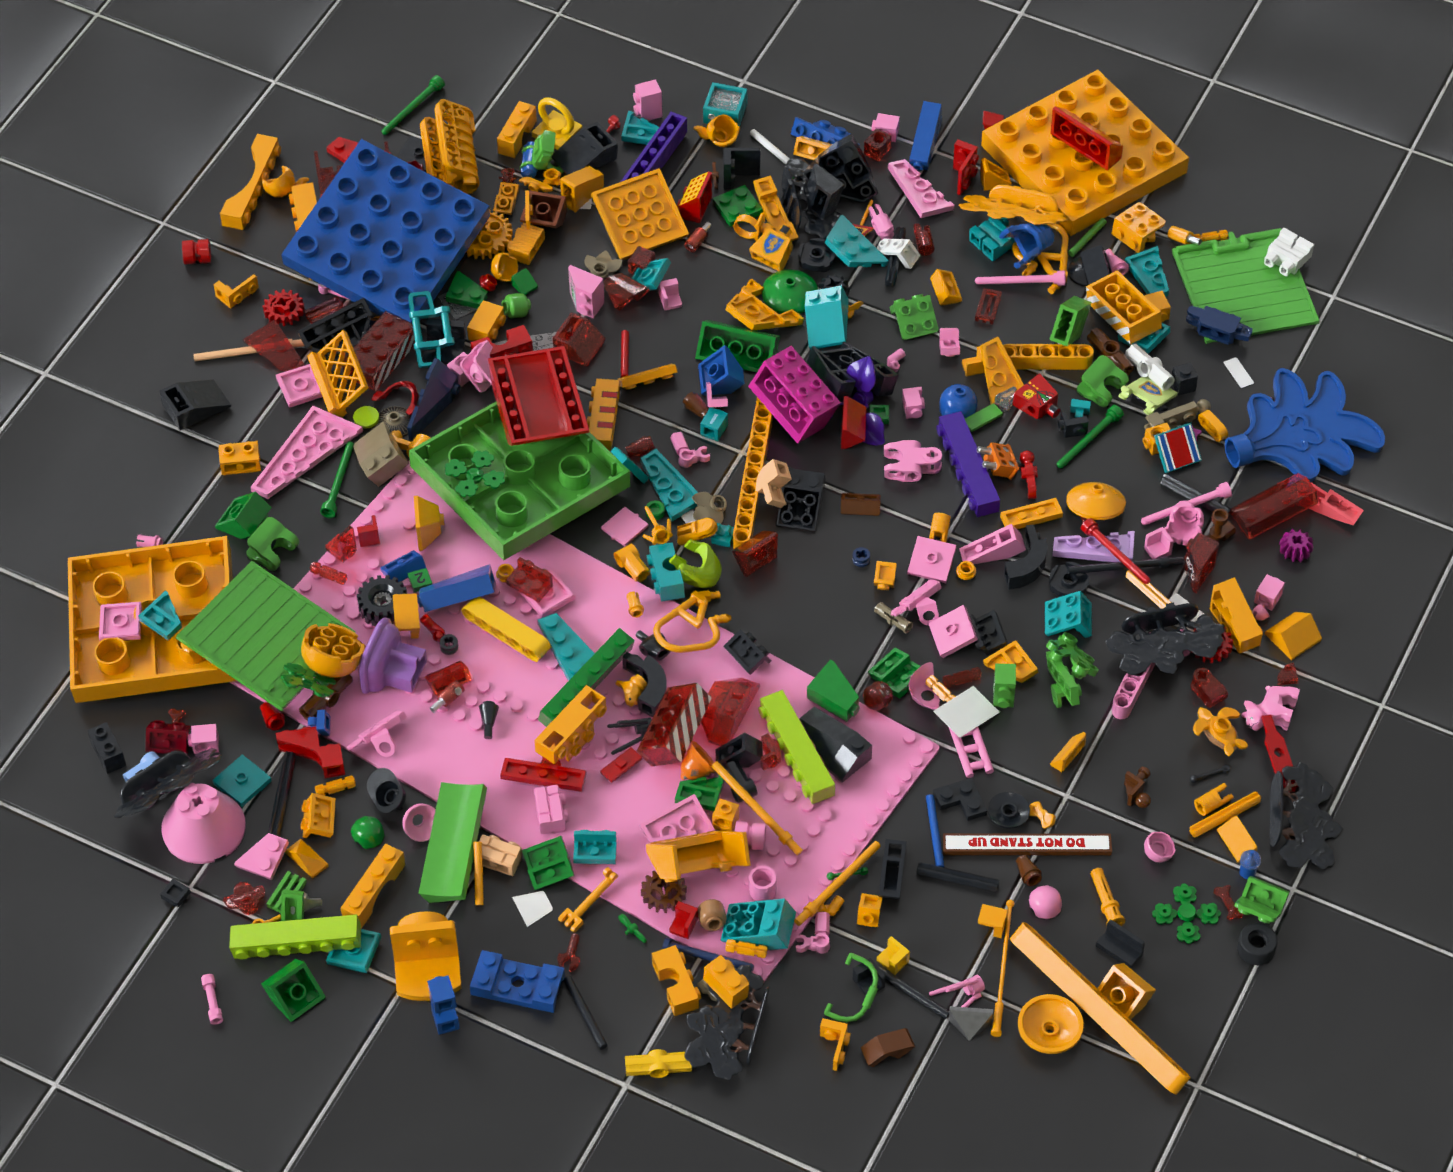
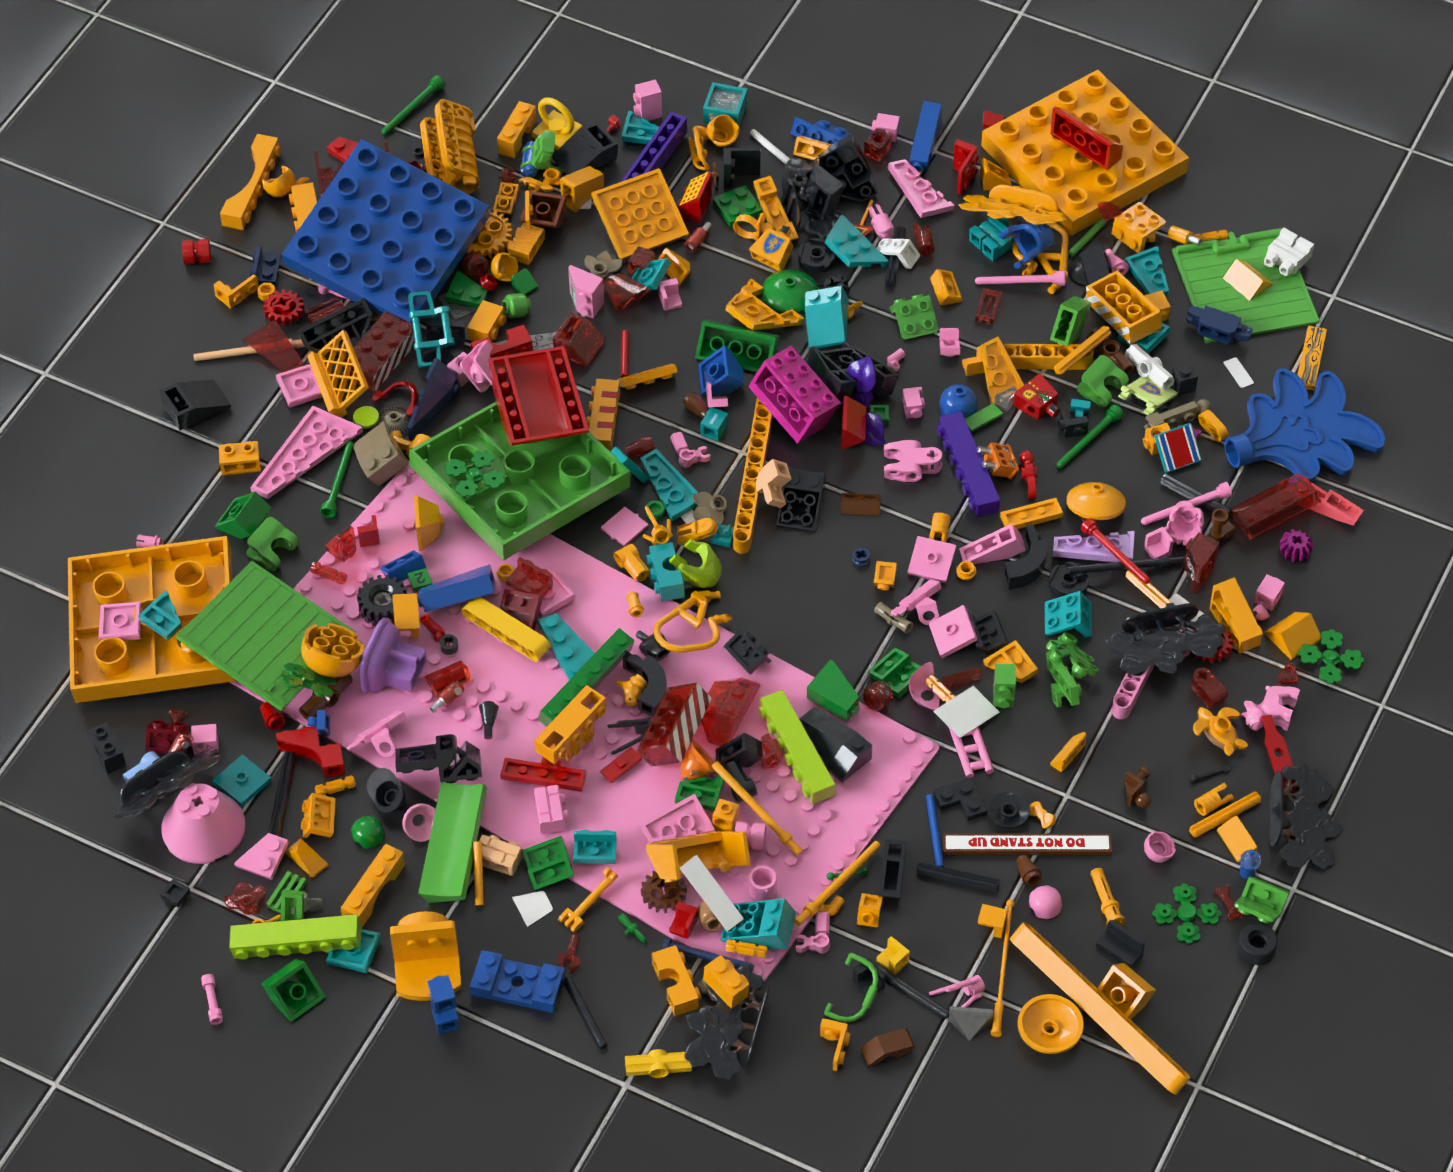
clear red slope [732,531,778,577] -> none
none -> clear red piece [168,731,194,753]
none -> dark blue bracket [250,245,282,286]
none -> light orange tile [258,283,276,301]
none -> black piece [395,734,482,783]
none -> clear red head [462,252,489,278]
none -> dark red wing [500,589,543,631]
none -> light orange slope [658,248,690,286]
none -> white sticker [680,855,744,931]
none -> light orange piece [687,127,710,170]
none -> light orange axle [1054,326,1111,375]
none -> clear red tile [1097,201,1123,221]
none -> slope [1223,259,1273,300]
none -> light orange tile [1298,325,1327,391]
none -> green plant [1298,629,1364,684]

